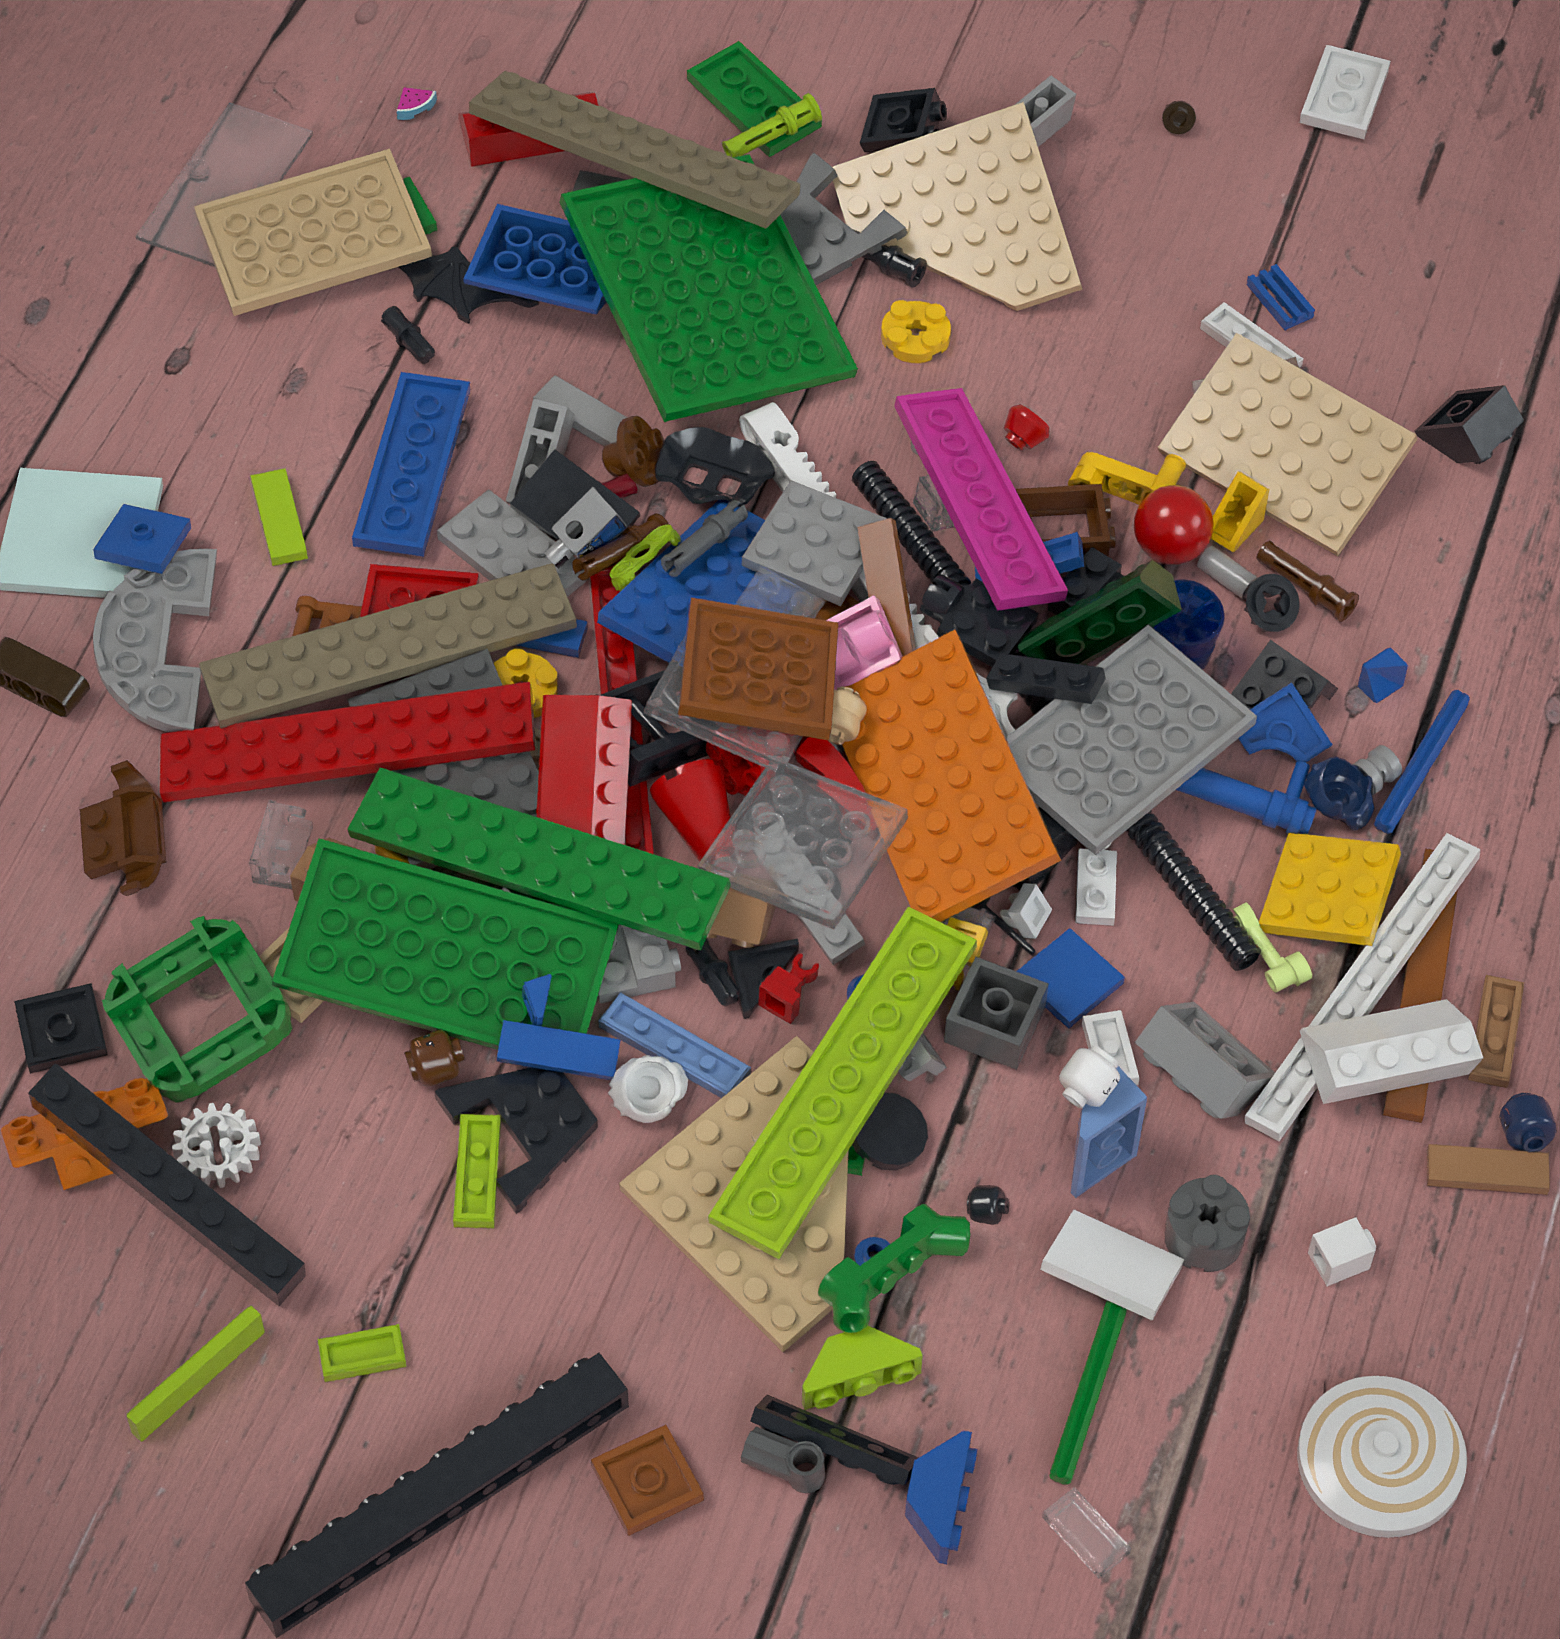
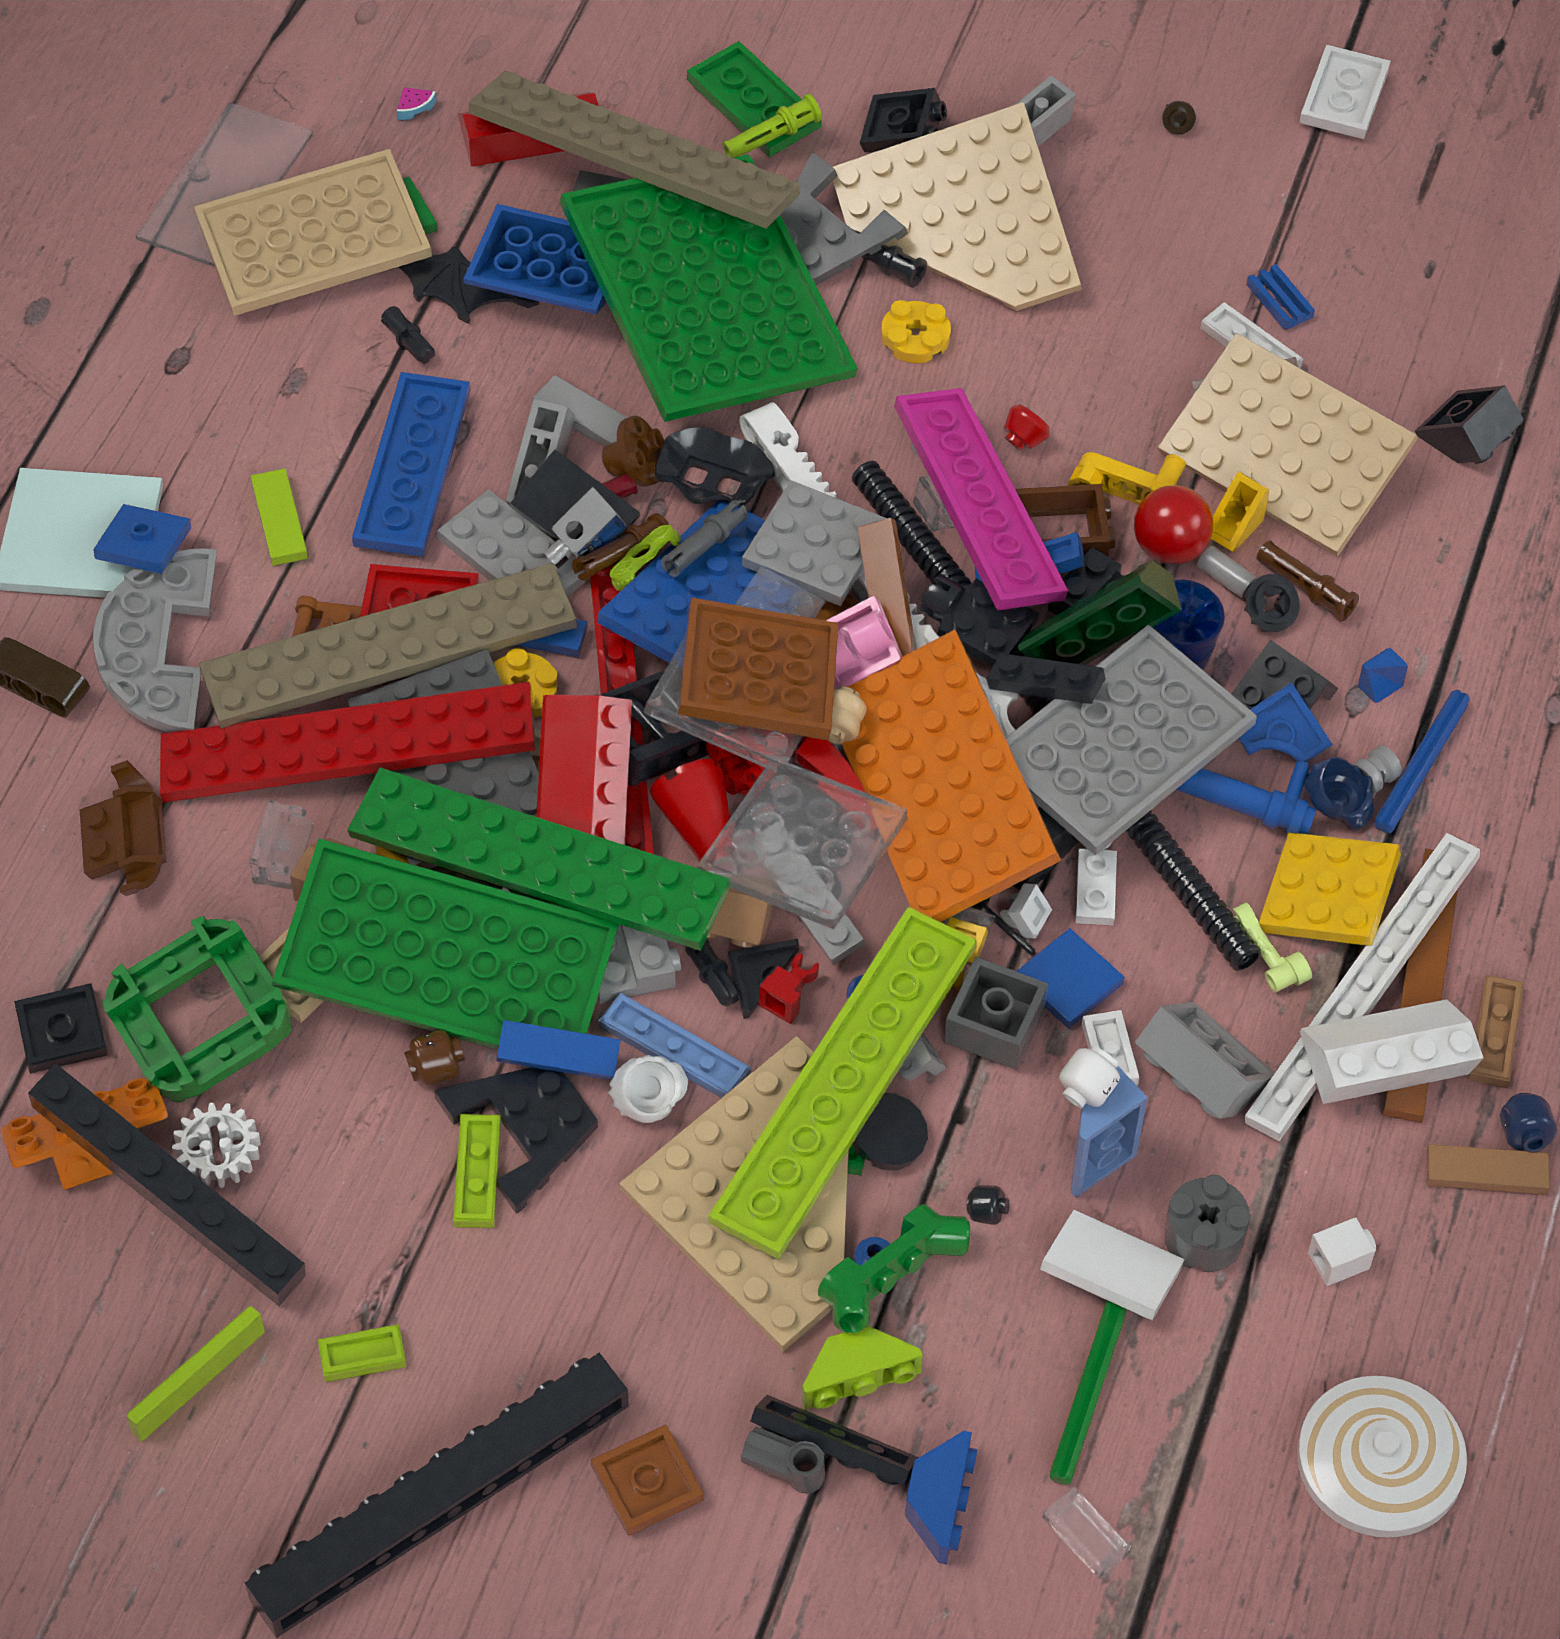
blue slope [522,974,552,1026] -> none

